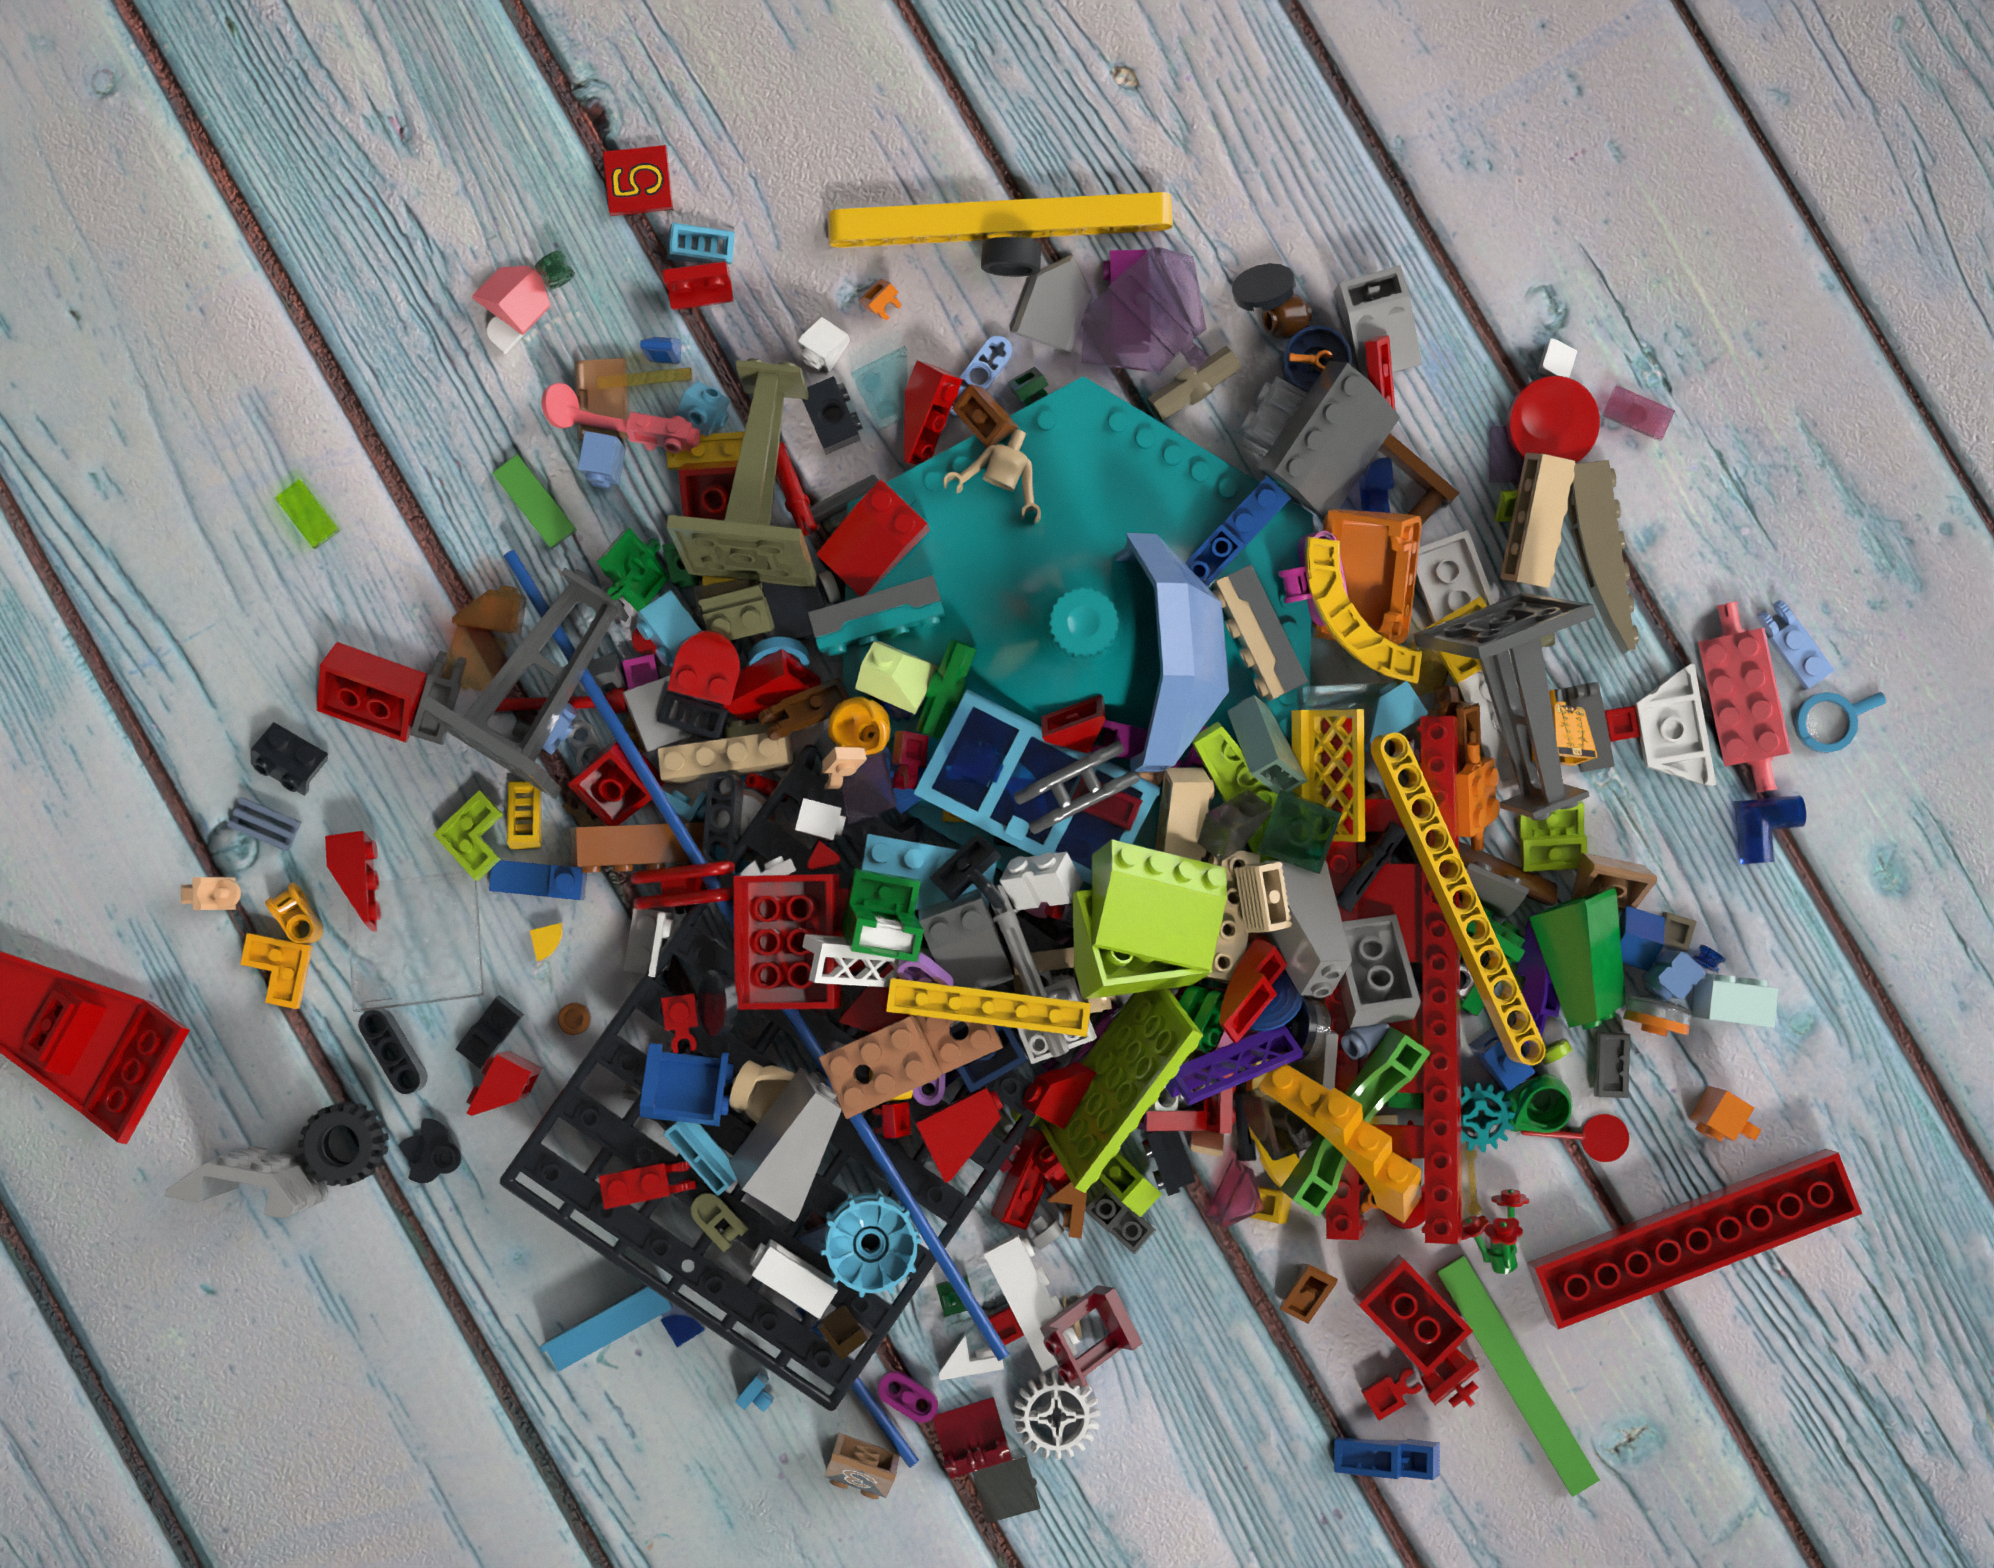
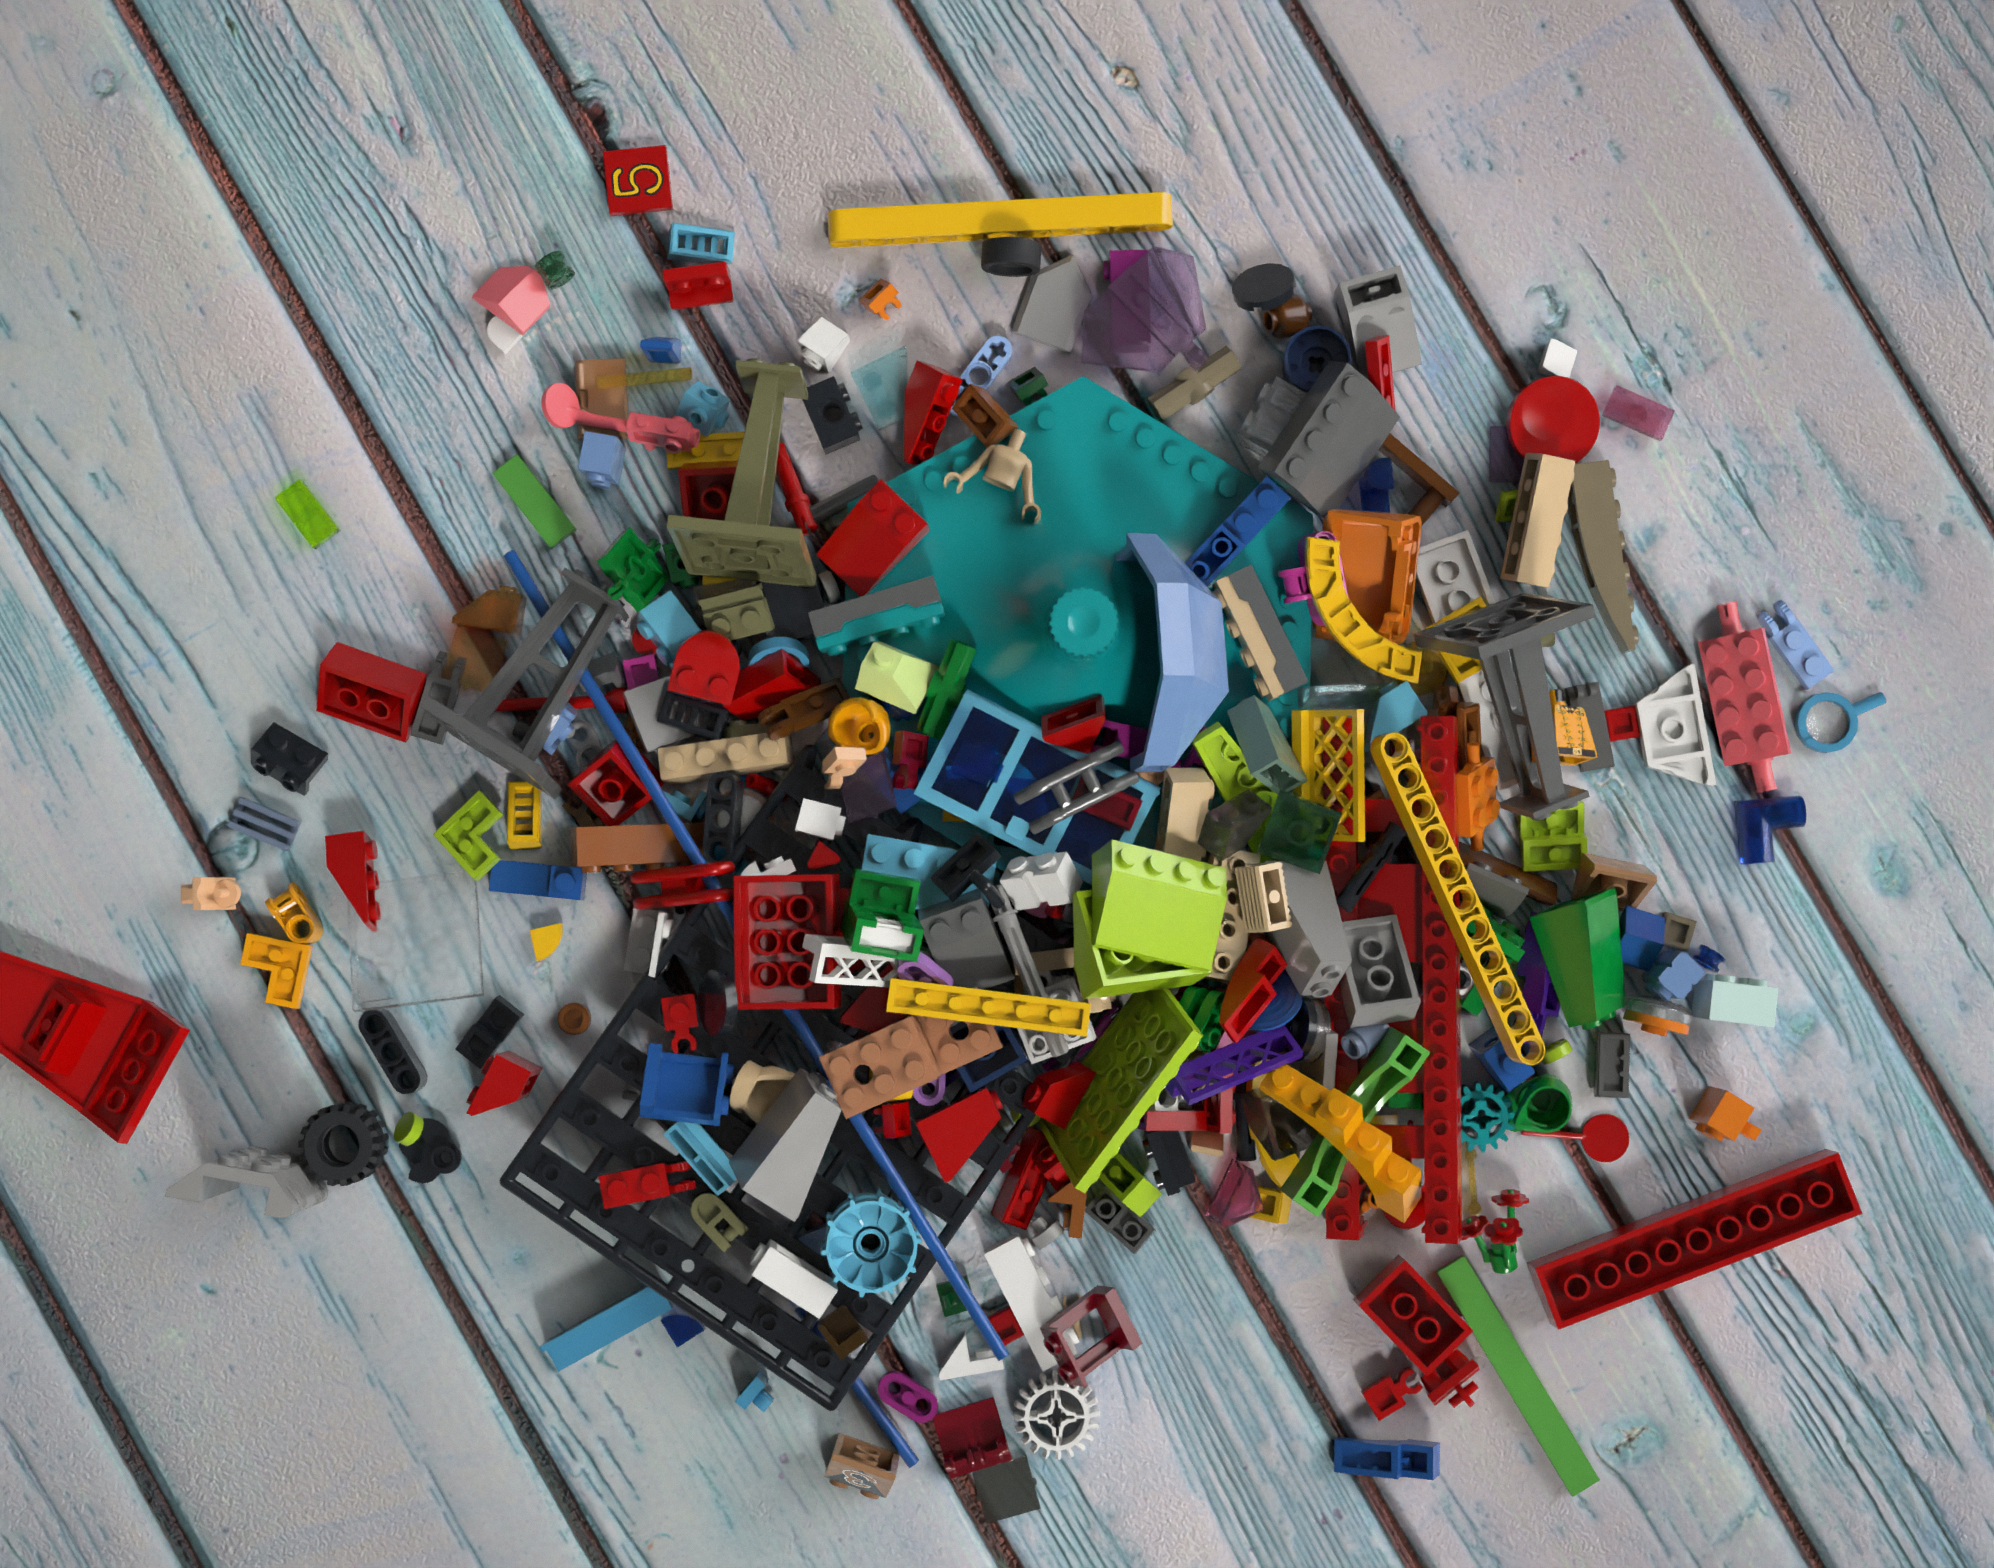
dark orange slope [1280,1263,1338,1324] -> none
orange hand [1288,350,1333,372] -> none
none -> lime tile [394,1112,424,1146]

